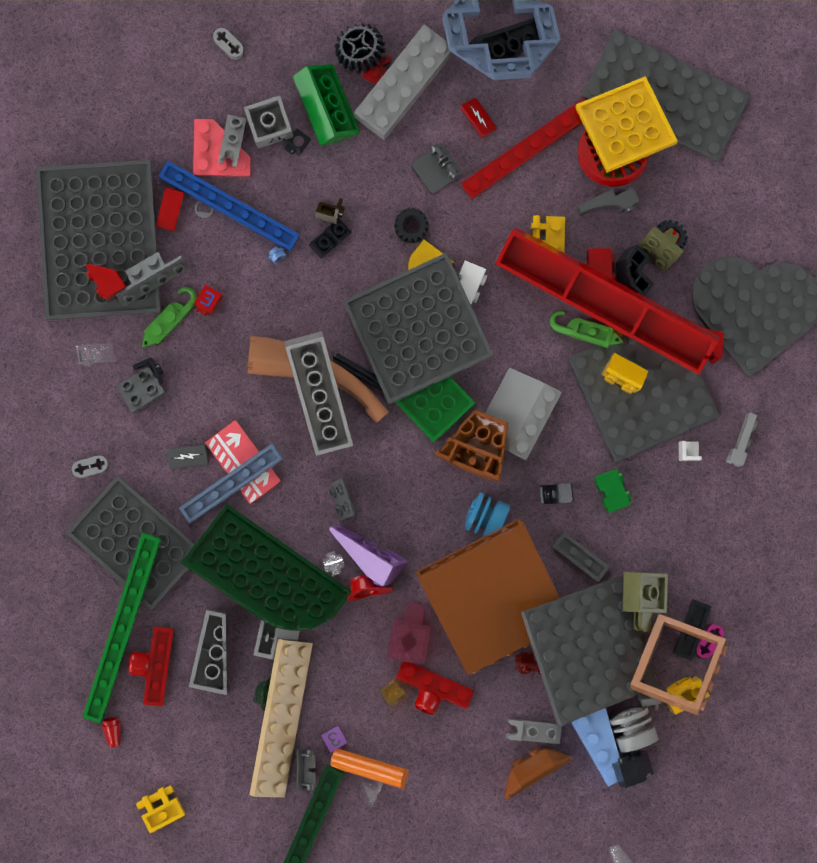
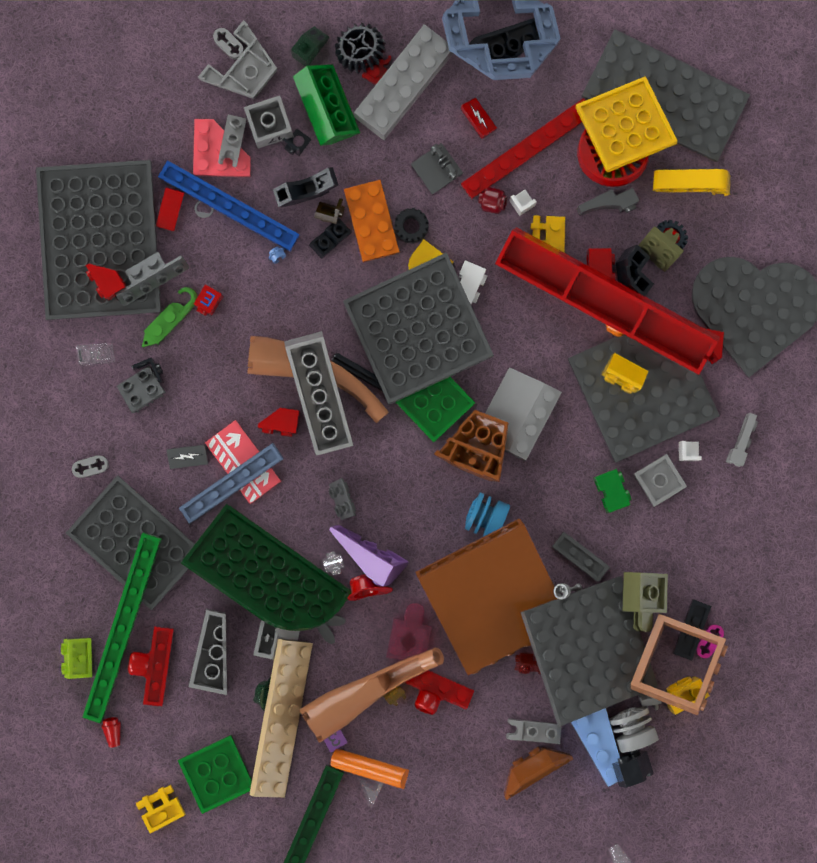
dark grey hinge [297,748,316,790] -> none
black bracket [540,483,574,505] -> none
bright green plate [550,310,623,348] -> none
none -> lime bracket [61,638,92,679]
none -> green plate [177,734,252,814]
none -> light grey wing [198,20,277,99]
none -> red slope [258,408,300,437]
none -> black arch [273,167,339,207]
none -> clear green slope [291,26,330,66]
none -> nougat brick [299,648,444,743]
none -> dark grey piece [317,615,346,644]
none -> orange plate [344,180,399,262]
none -> dark red head [478,187,508,214]
none -> white panel [509,190,537,216]
none -> light grey hinge [554,583,582,600]
none -> light grey plate [633,454,687,507]
none -> yellow beam [653,169,731,196]

